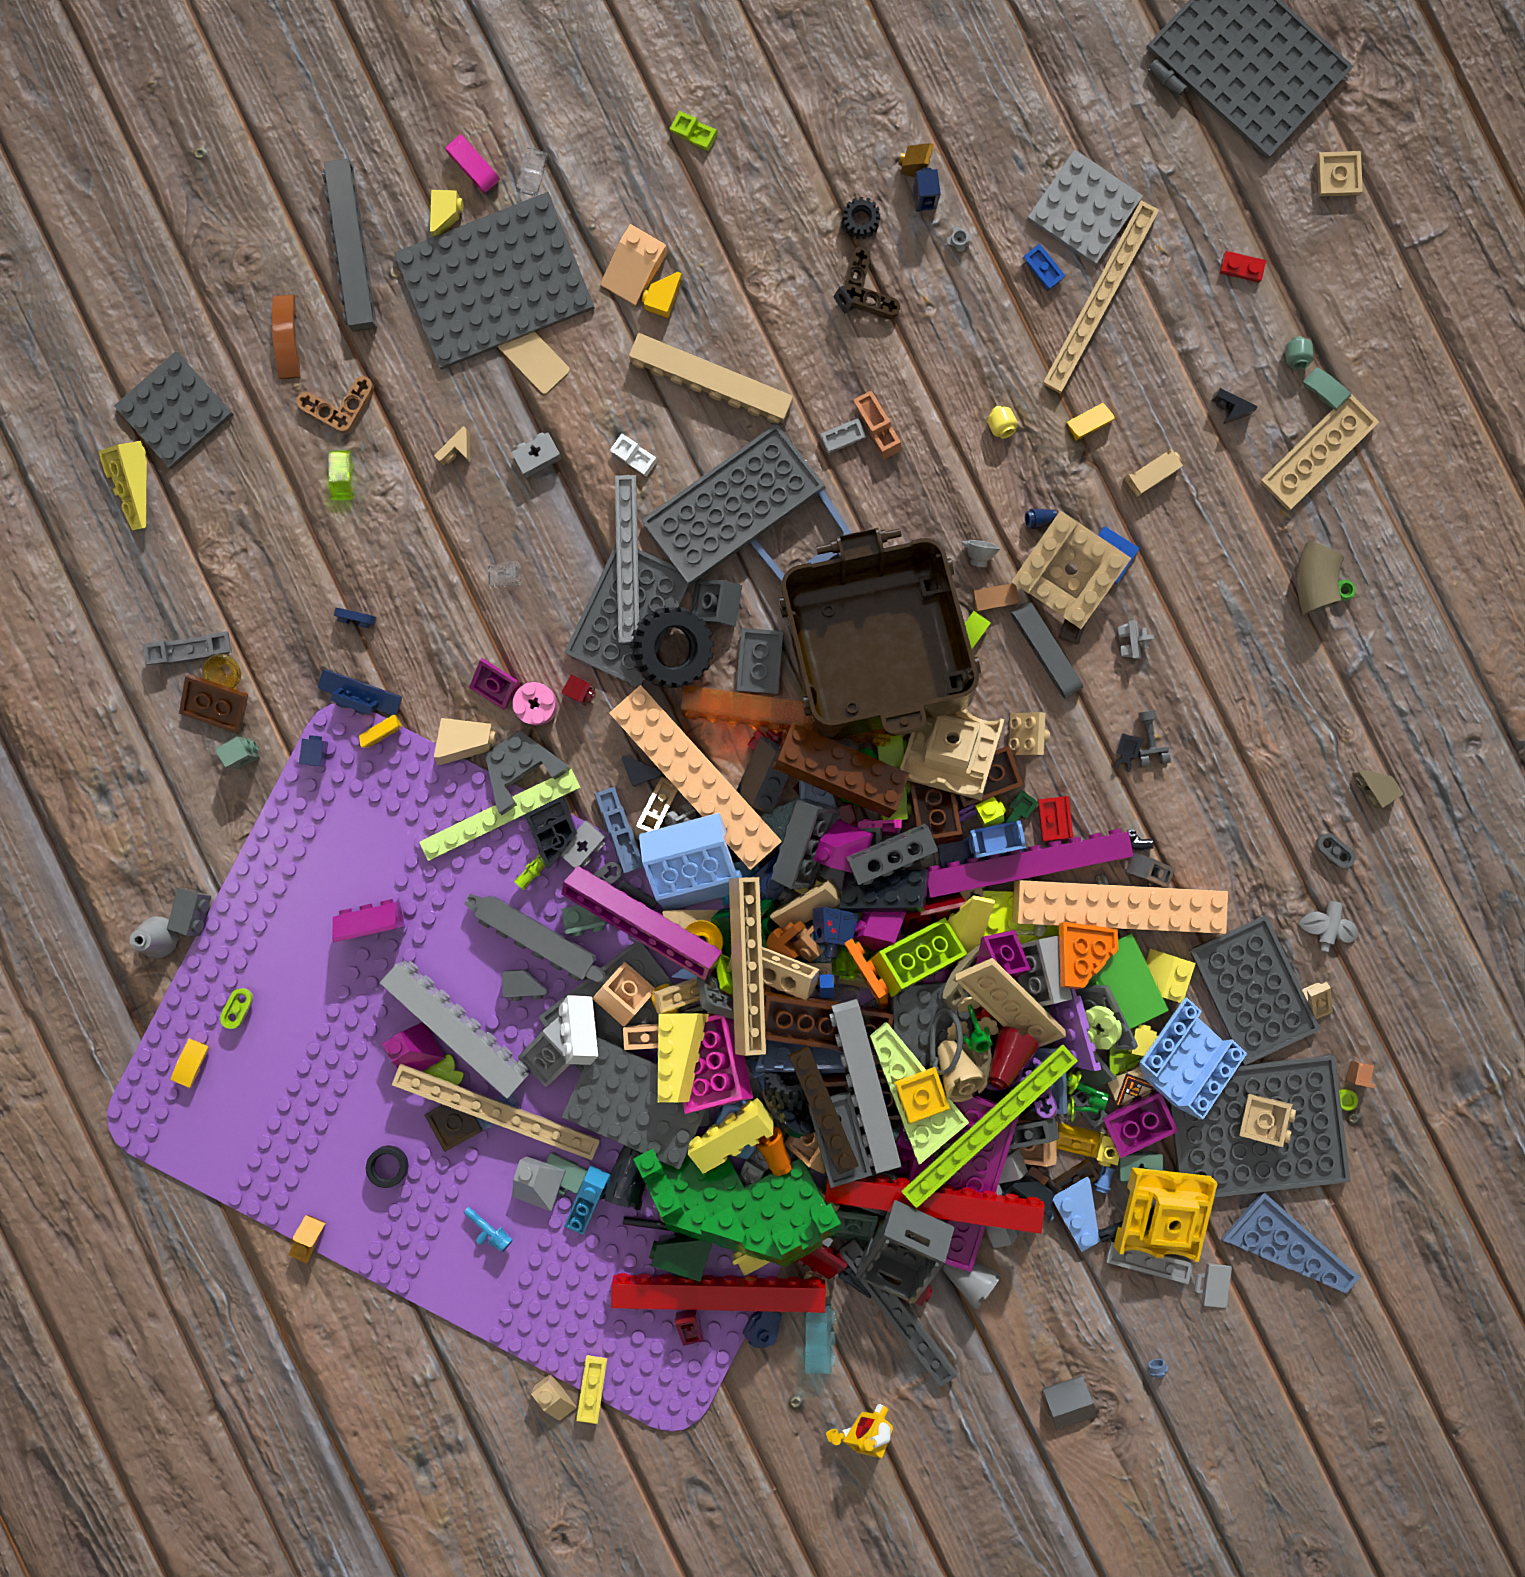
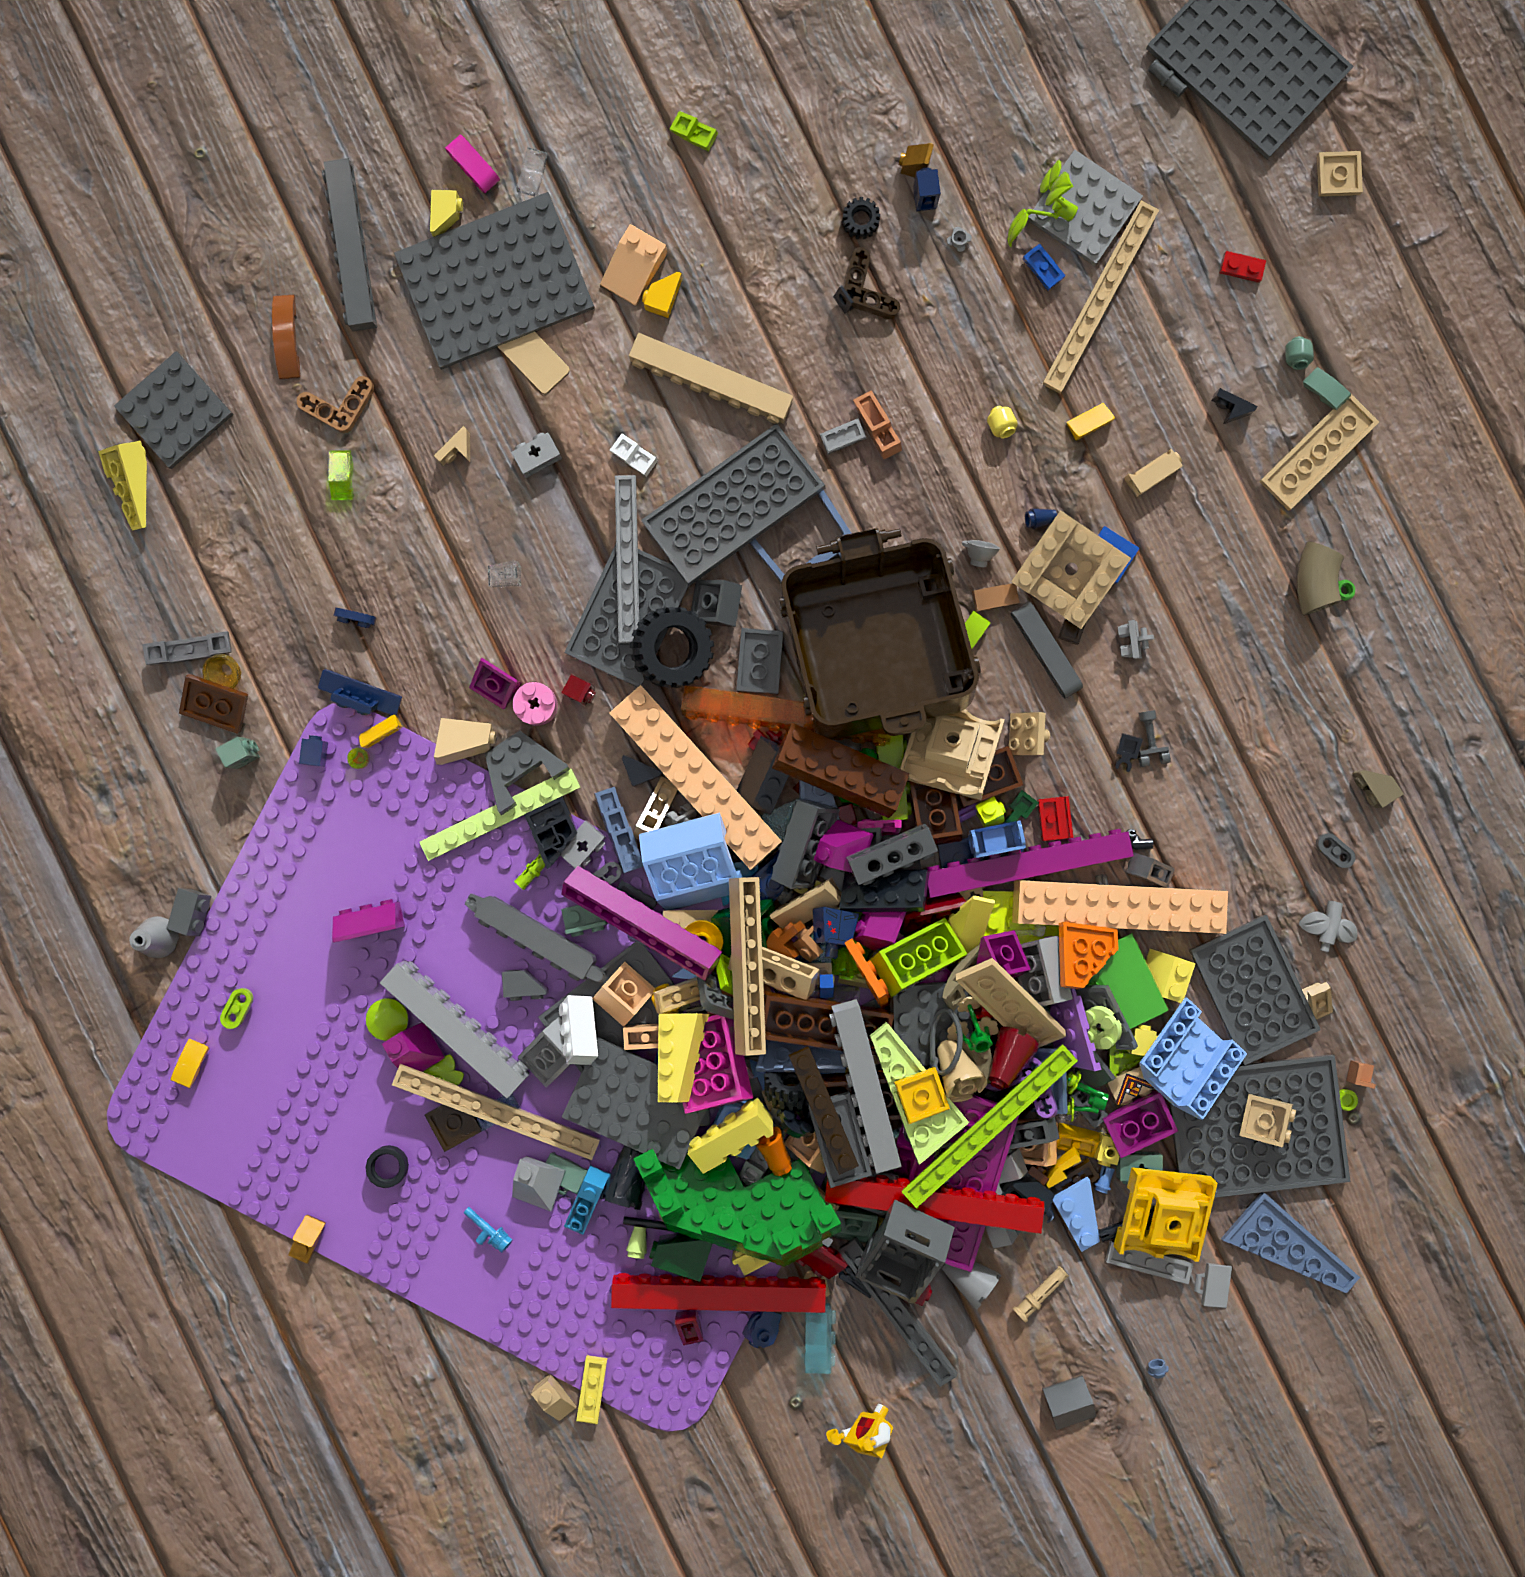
none -> clear neon green tile [347,748,370,769]
none -> lime dish [366,998,408,1041]
none -> yellowish green cone [626,1226,647,1259]
none -> lime plant [1008,160,1078,248]
none -> tan pin [1013,1266,1069,1323]
none -> yellow slope [1046,1147,1081,1188]

